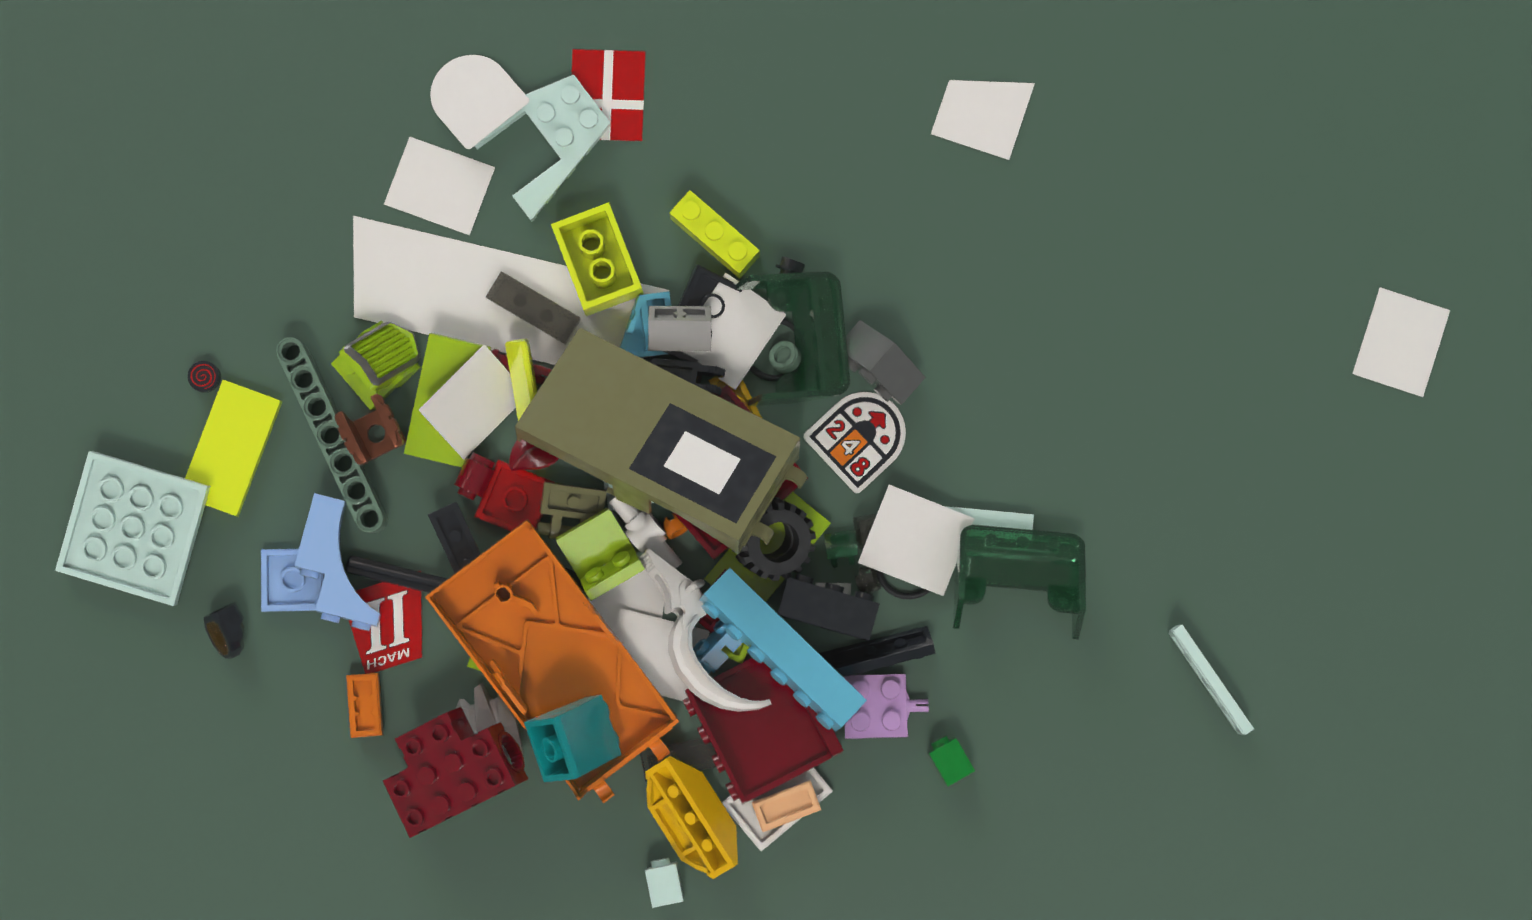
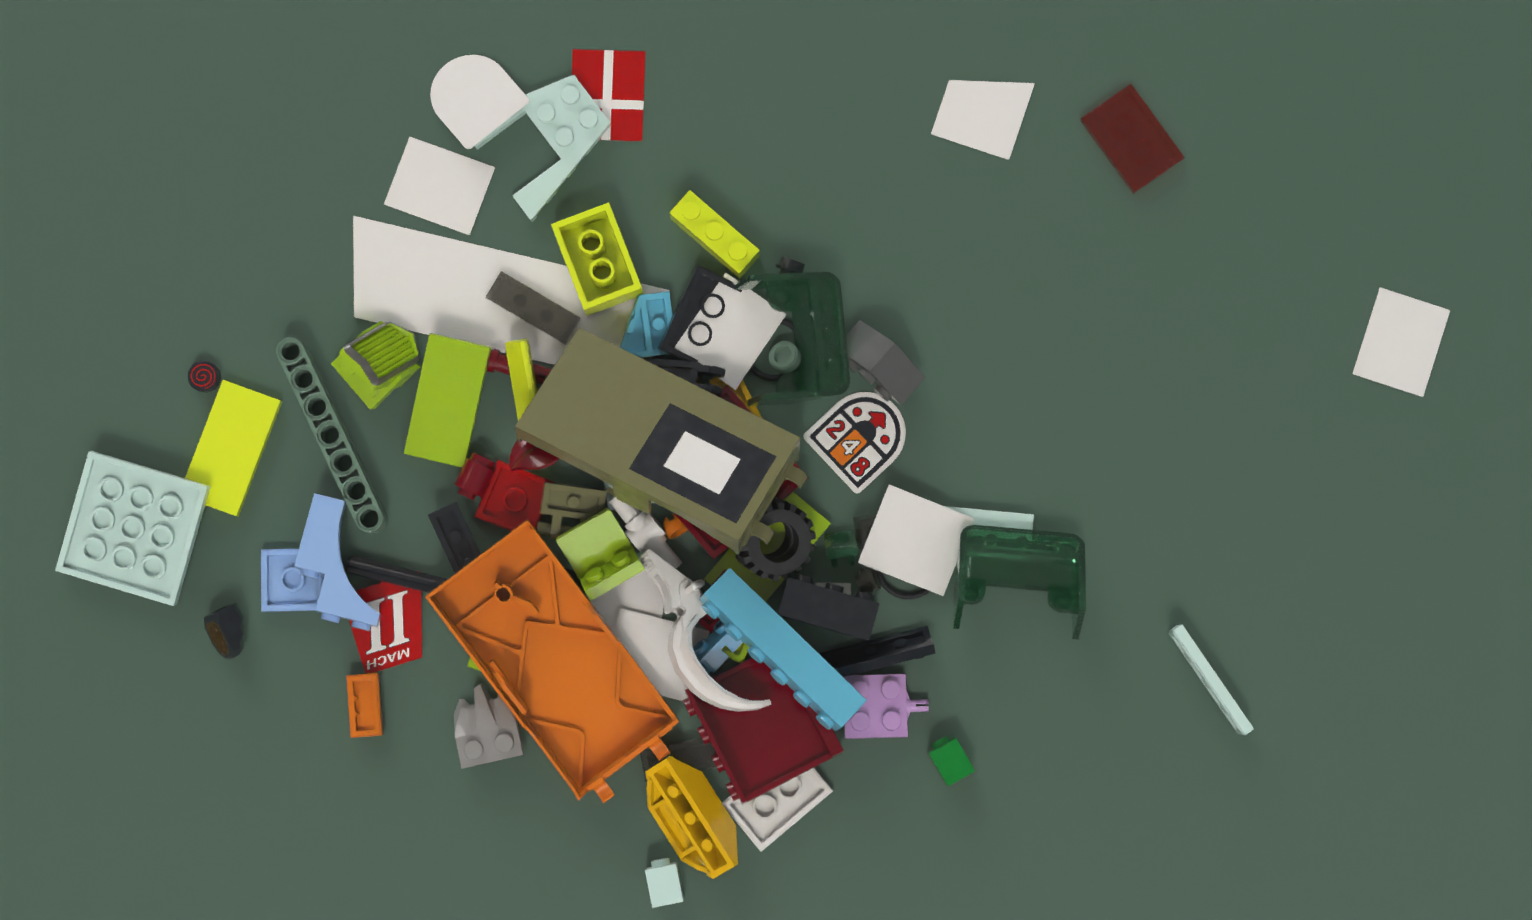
copper piece [335,394,406,465] -> none
dark red piece [383,707,528,838] -> none
white sticker [419,344,516,460] -> none
teal slope [524,695,622,782] -> none
light grey hinge [648,306,711,351] -> none
light nougat tile [752,780,821,832] -> none
none -> clear red tile [1080,84,1185,194]

